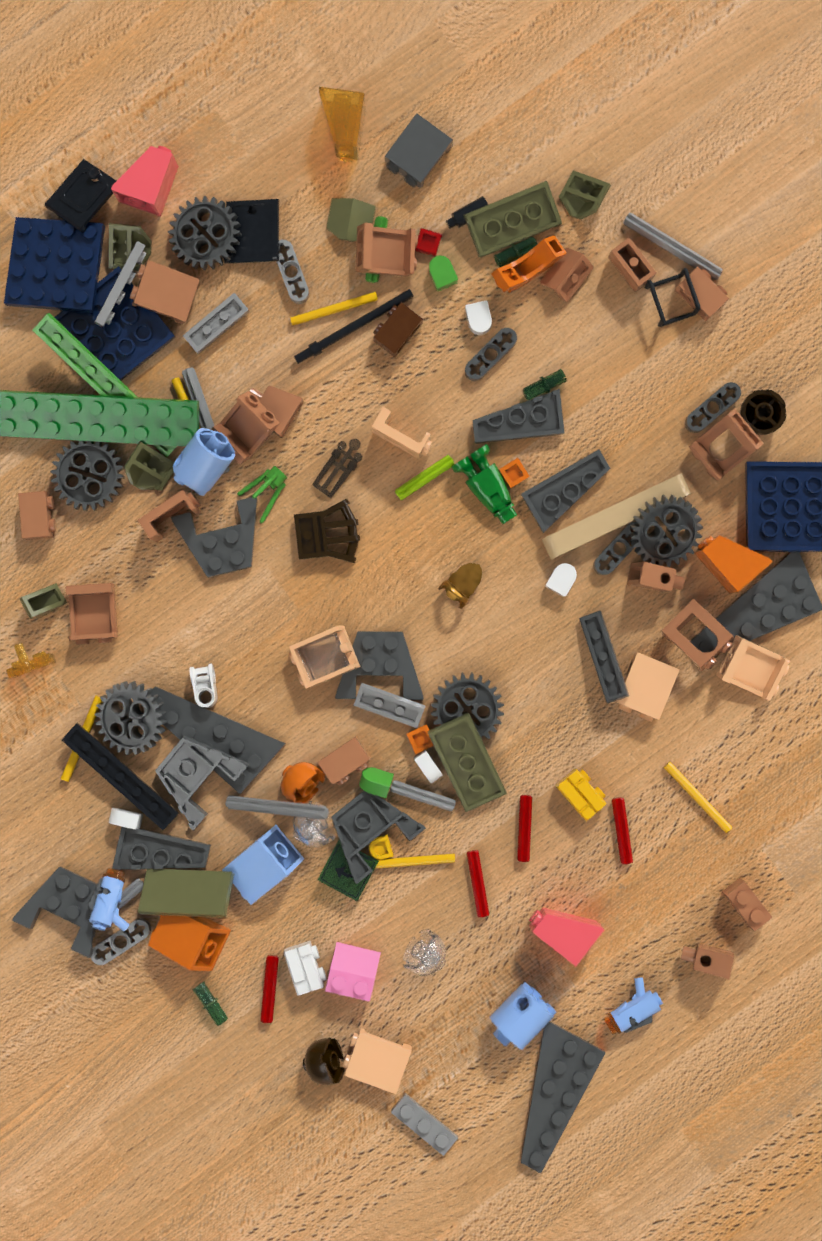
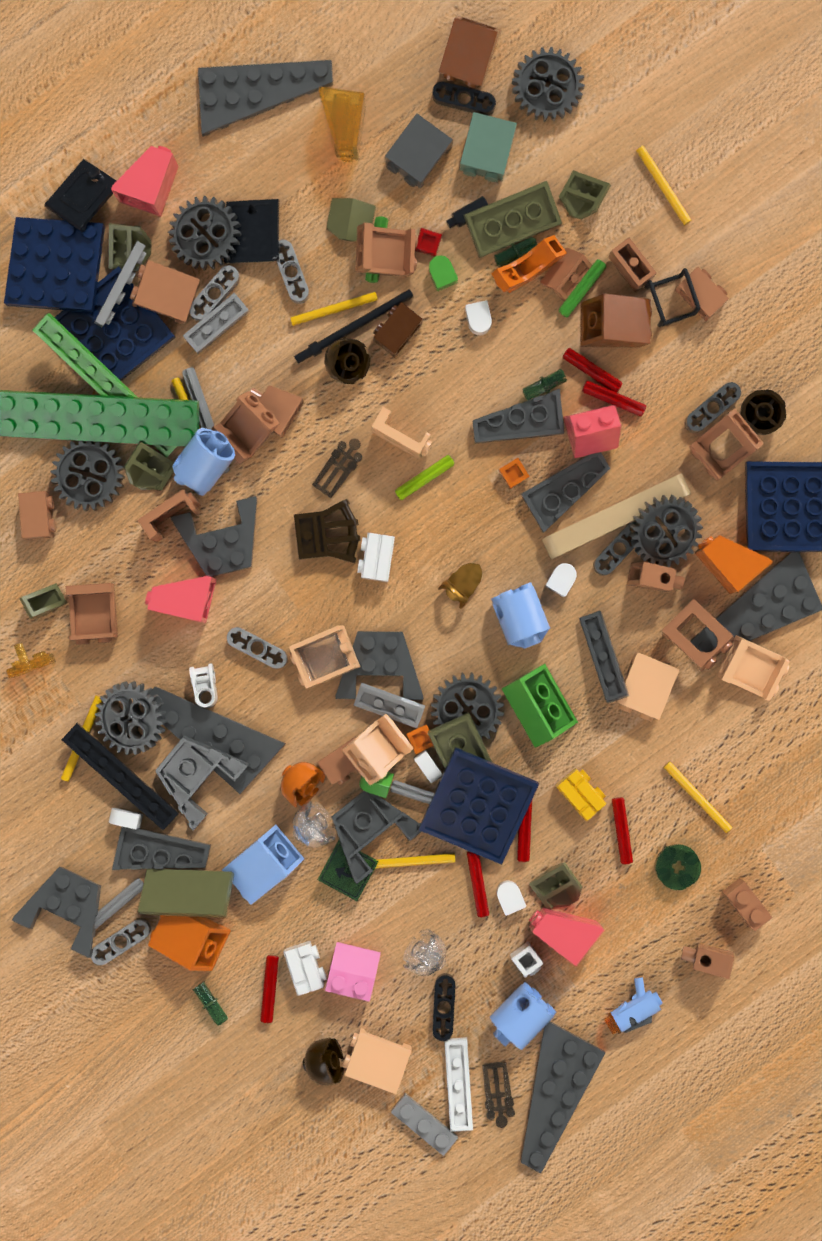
light blue piece [88,868,129,932] -> none
light grey axle [225,796,329,820] -> none
bright green plant [237,466,287,523] -> none
yellow tile [369,834,394,860] -> none
green piece [451,444,517,525] -> none
dark grey beam [465,328,517,381] -> none
light grey axle [624,213,723,280] -> none
none -> coral slope [145,576,217,623]
none -> light grey beam [189,265,240,322]
none -> dark grey wing [198,60,333,136]
none -> light grey beam [227,627,288,669]
none -> dark brown cylinder [324,338,370,384]
none -> light nougat panel [342,714,414,786]
none -> white brick [357,533,395,582]
none -> dark blue plate [419,747,539,865]
none -> black beam [432,82,496,116]
none -> black beam [432,973,456,1041]
none -> dark orange slope [439,16,501,88]
none -> white tile [445,1037,473,1132]
none -> sand green brick [459,112,517,182]
none -> clear smoke piece [483,1062,515,1128]
none -> light blue cylinder [491,582,551,649]
none -> white piece [496,880,526,916]
none -> bright green slope [502,664,578,748]
none -> white brick [510,941,543,977]
none -> dark grey gear [512,47,585,122]
none -> olive slope [529,862,583,909]
none -> bright green axle [559,259,606,318]
none -> red axle [562,348,623,393]
none -> coral slope [563,405,621,458]
none -> dark orange slope [581,293,652,348]
none -> red axle [582,381,646,416]
none -> yellow bar [636,146,692,226]
none -> clear green plate [655,844,701,890]

